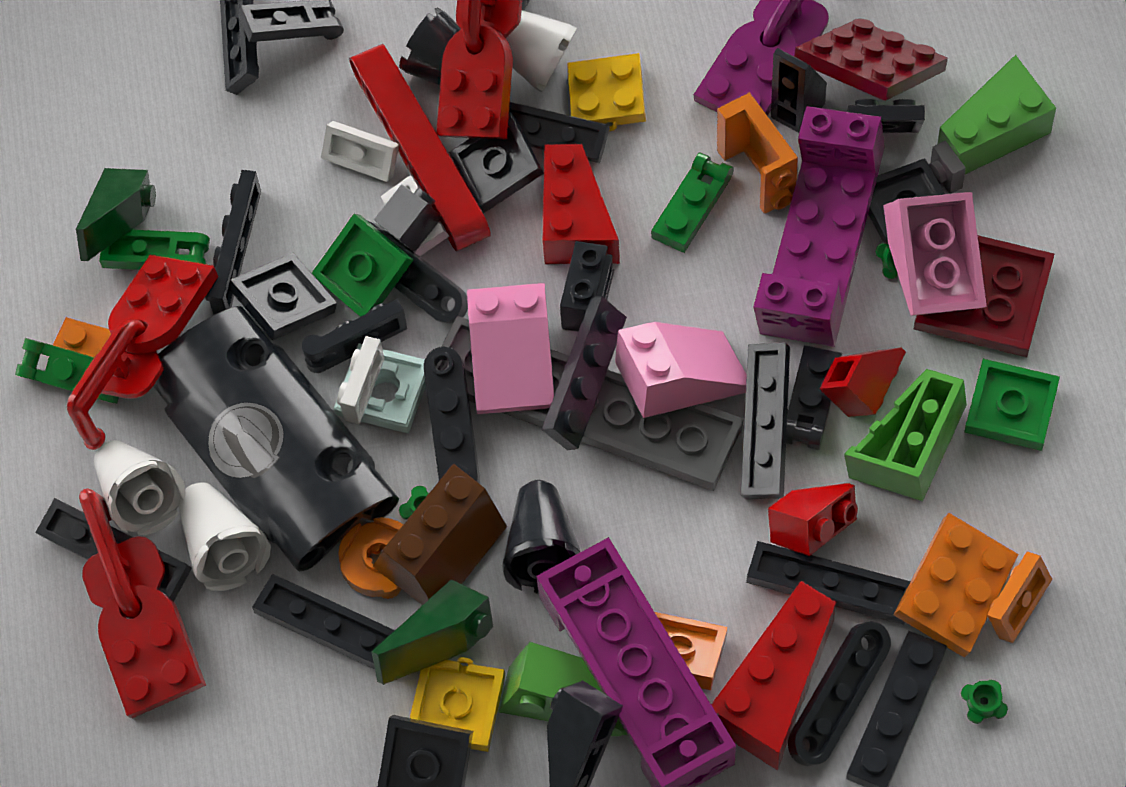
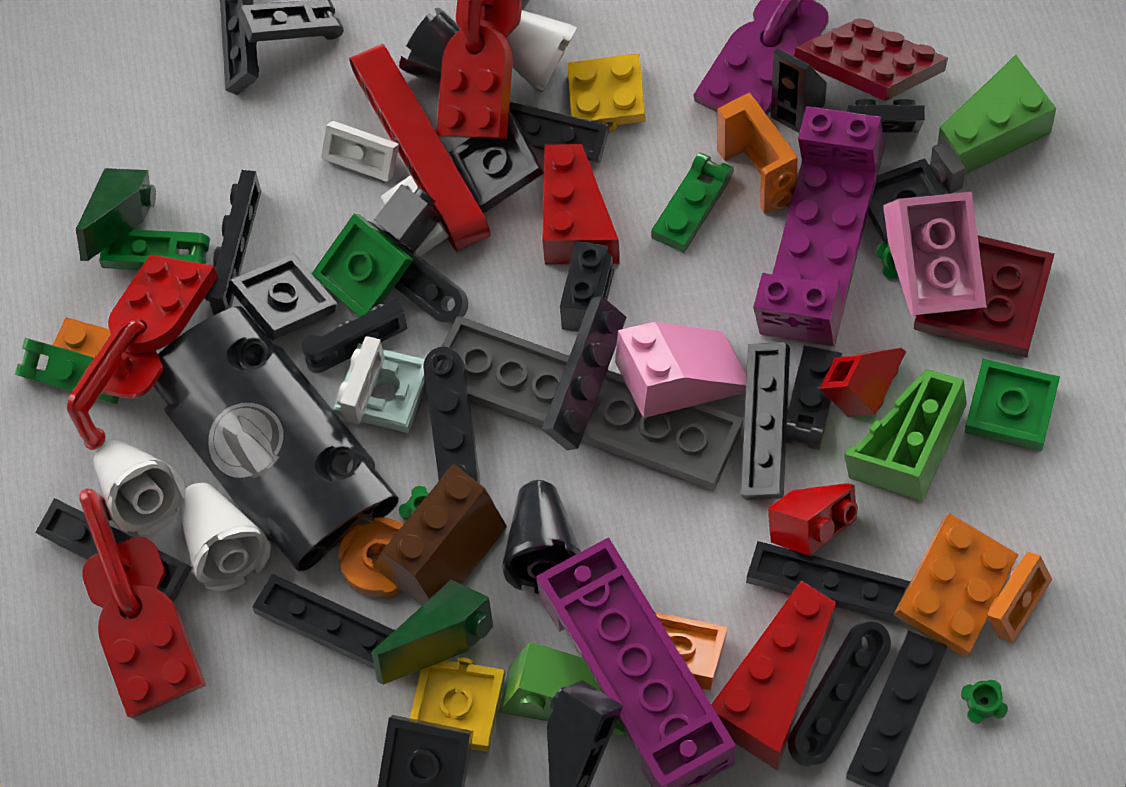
bright pink slope [467,283,554,414] -> none

